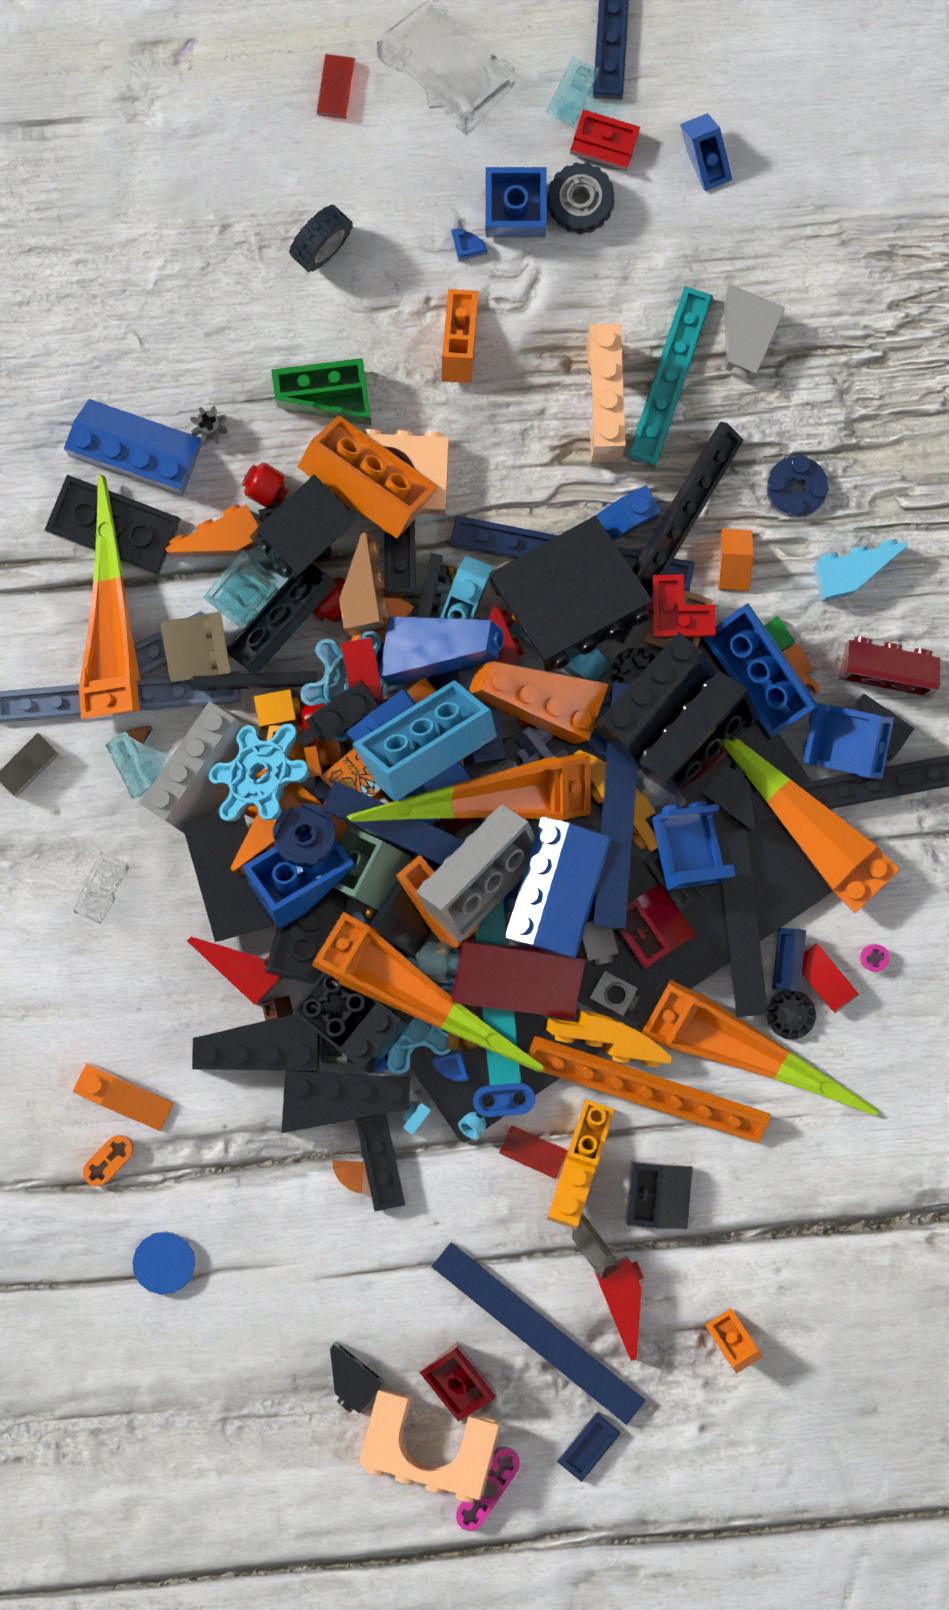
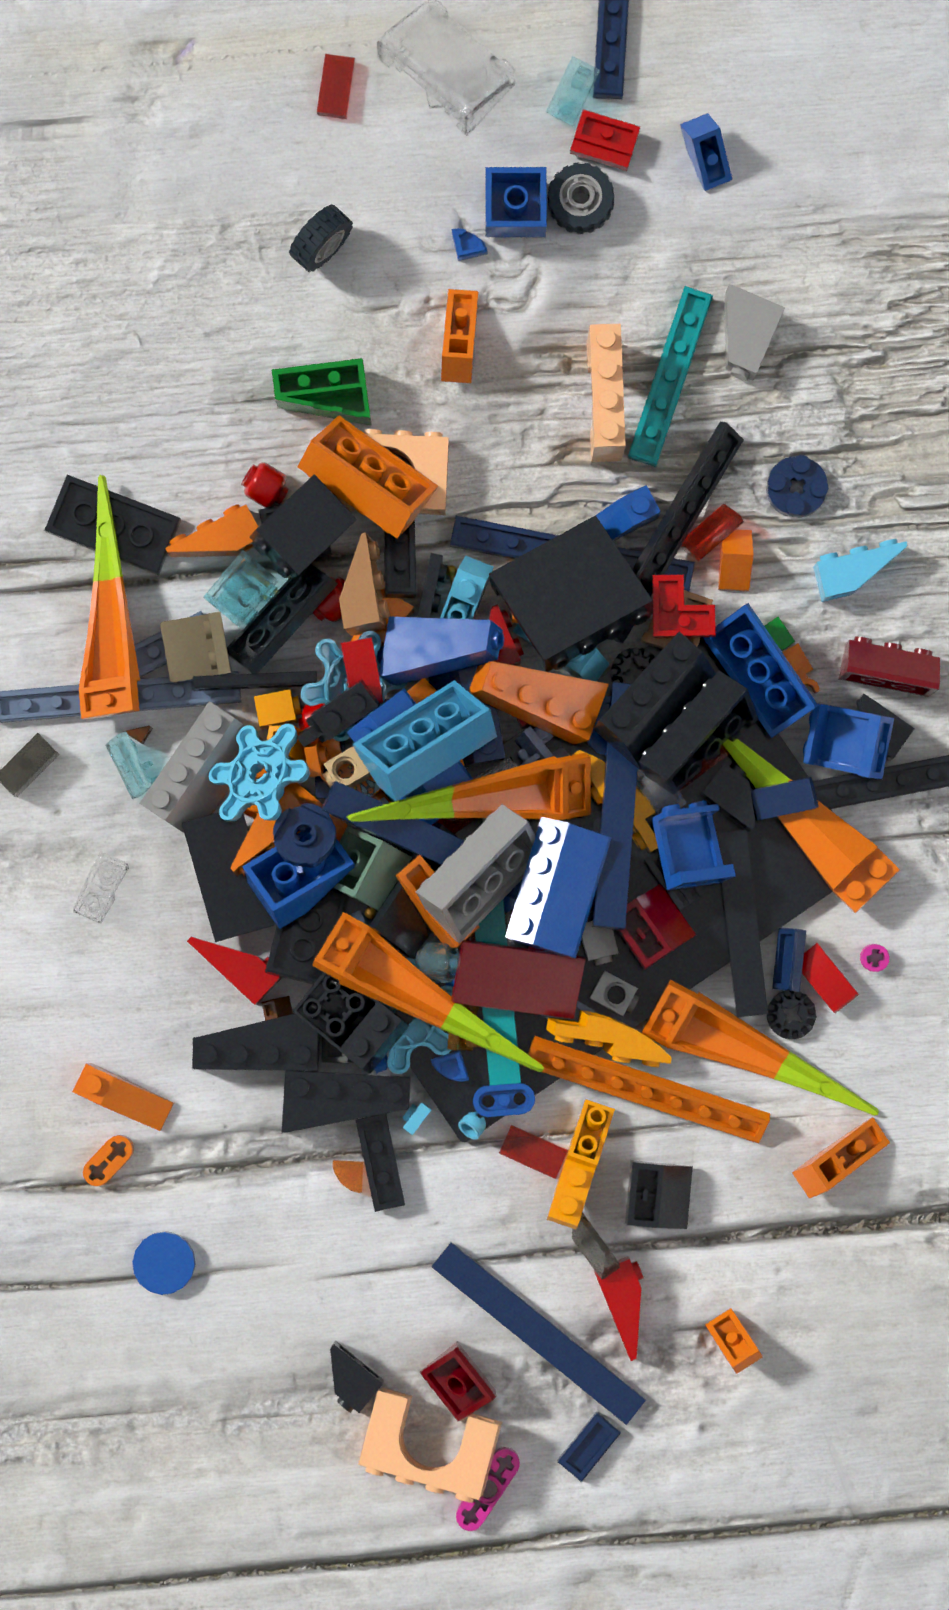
blue slope [64,399,202,496] -> none
dark grey gear [190,406,228,445] -> none
none -> tan brick [322,746,372,788]
none -> clear red tile [681,504,744,562]
none -> dark blue tile [751,777,819,821]
none -> orange slope [792,1117,890,1199]

